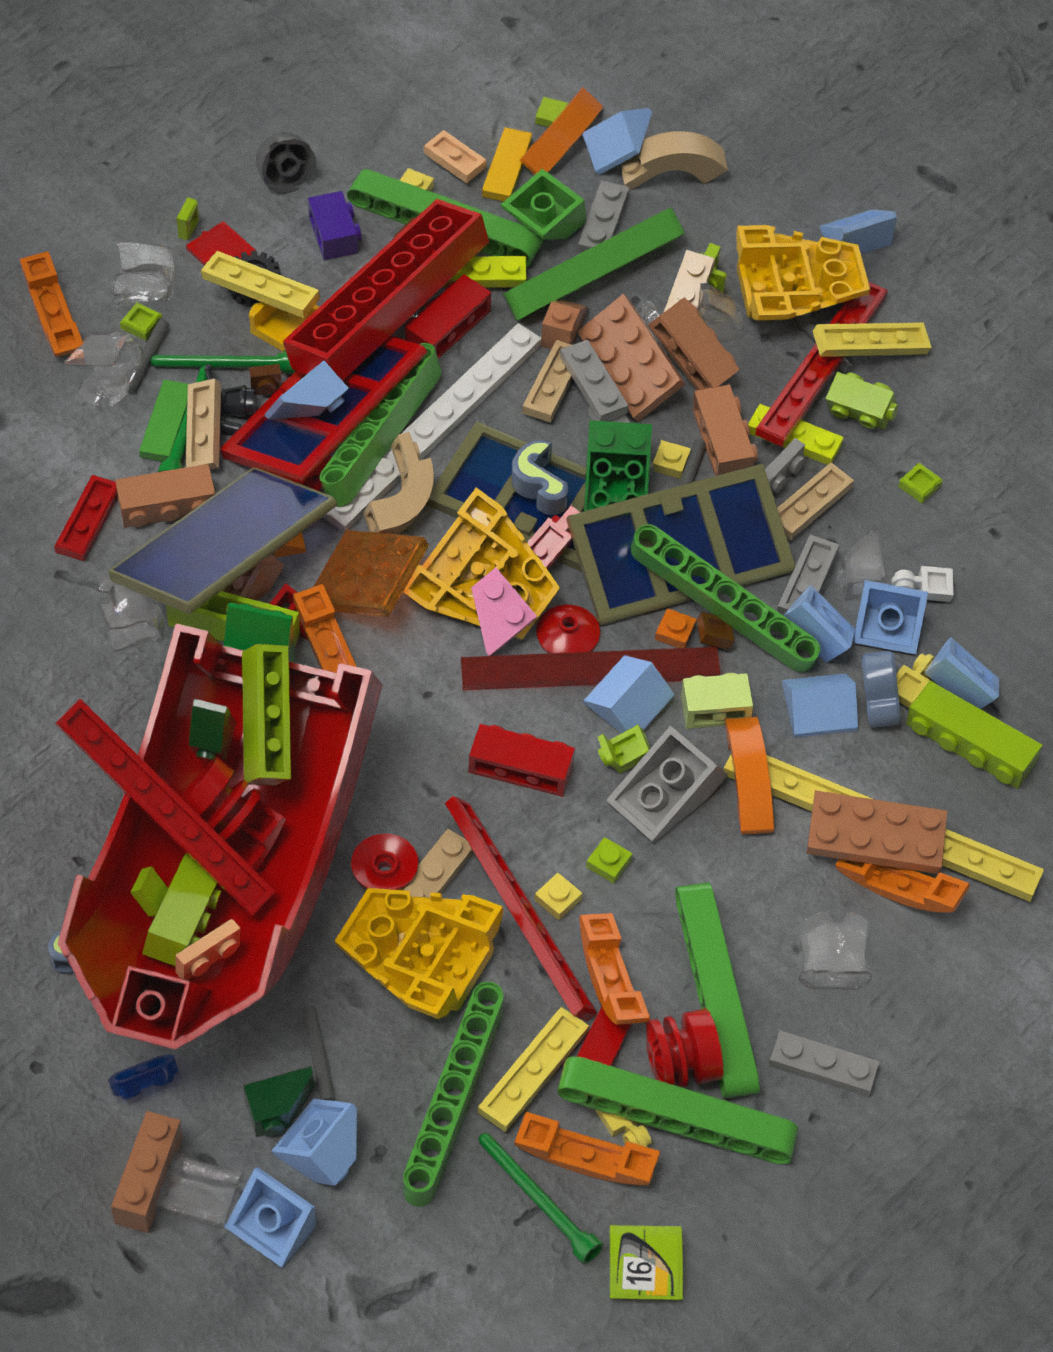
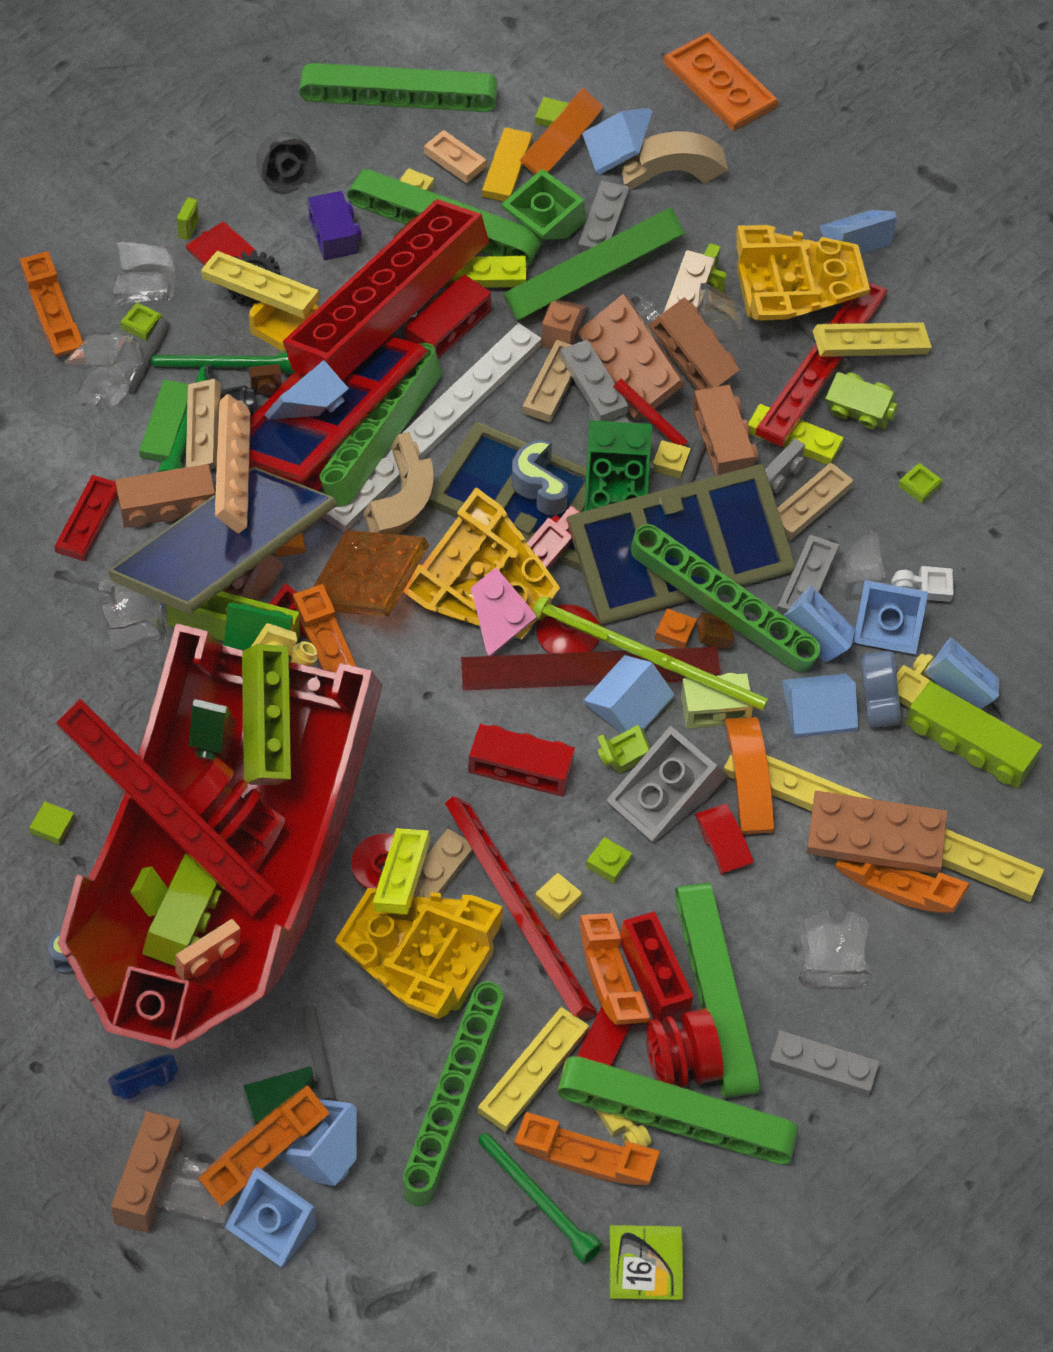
none -> lime tile [29,801,75,845]
none -> orange slope [197,1086,330,1207]
none -> light nougat plate [215,394,250,534]
none -> light yellow plate [252,623,317,667]
none -> bright green beam [299,63,498,112]
none -> neon yellow plate [373,828,430,914]
none -> lime bar [533,597,769,711]
none -> red bar [613,378,688,446]
none -> red brick [620,911,694,1025]
none -> orange tile [663,33,779,132]
none -> red slope [695,803,754,875]

